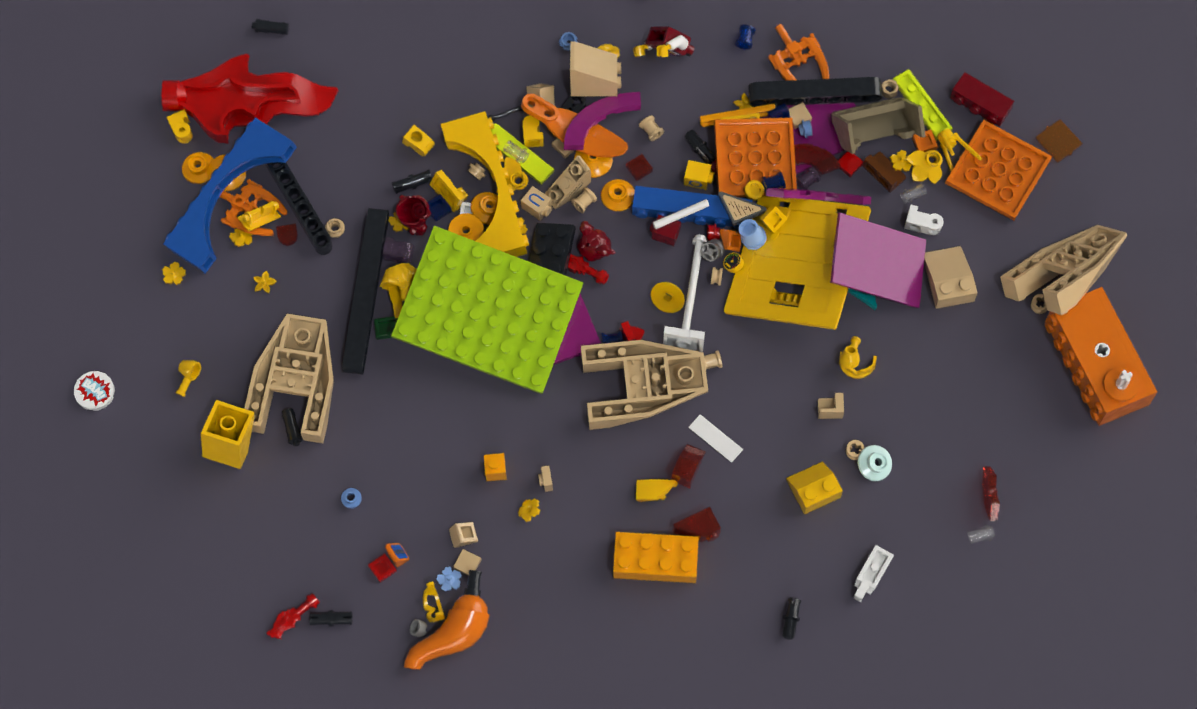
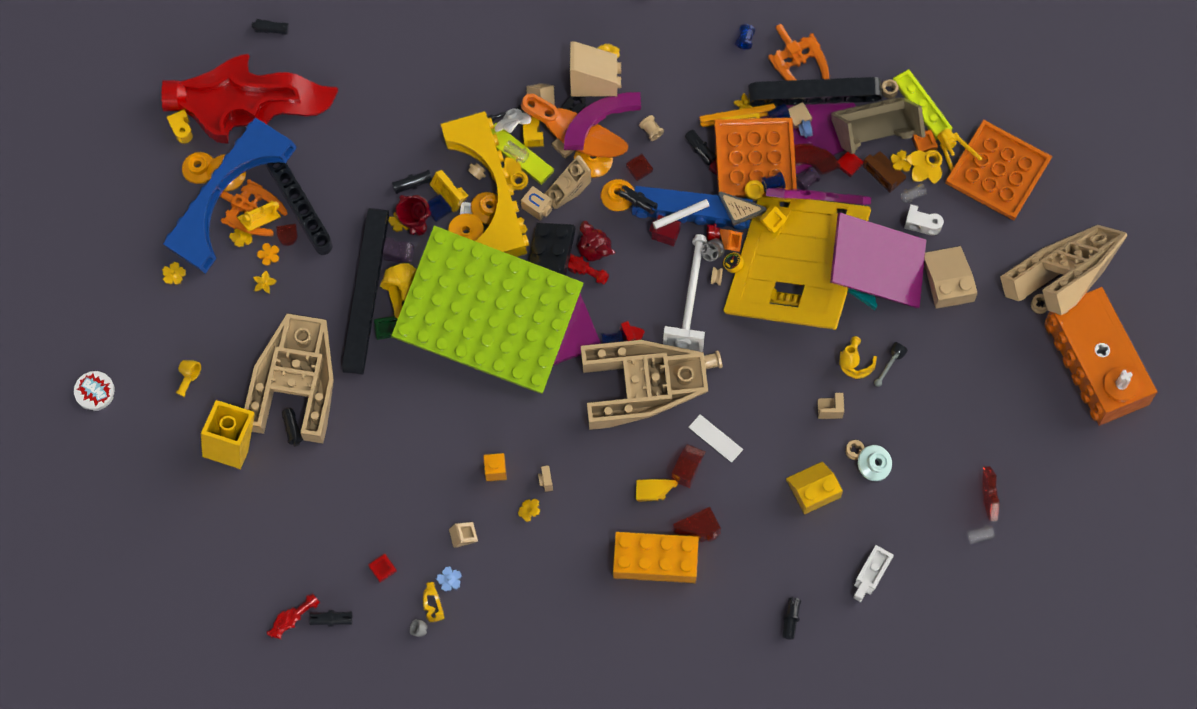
tan plate [325,218,345,238] -> none
medium blue plate [341,488,362,508] -> none
orange slope [385,543,409,567] -> none
yellow leg [402,125,435,157] -> none
orange animal [404,570,490,670] -> none
tan tile [453,549,481,576] -> none
medium blue plate [559,32,577,51] -> none
tan bush [571,187,597,213] -> none
torso [633,26,694,57] -> none
yellow piece [651,282,685,313] -> none
yellow brick [684,160,714,190] -> none
light blue piece [739,219,767,250] -> none
dark red brick [950,72,1014,127] -> none
clear orange piece [1035,119,1083,163] -> none
none -> light orange plant [257,243,279,266]
none -> white plate [495,108,531,133]
none -> black pin [619,185,658,214]
none -> hinge [874,342,908,387]

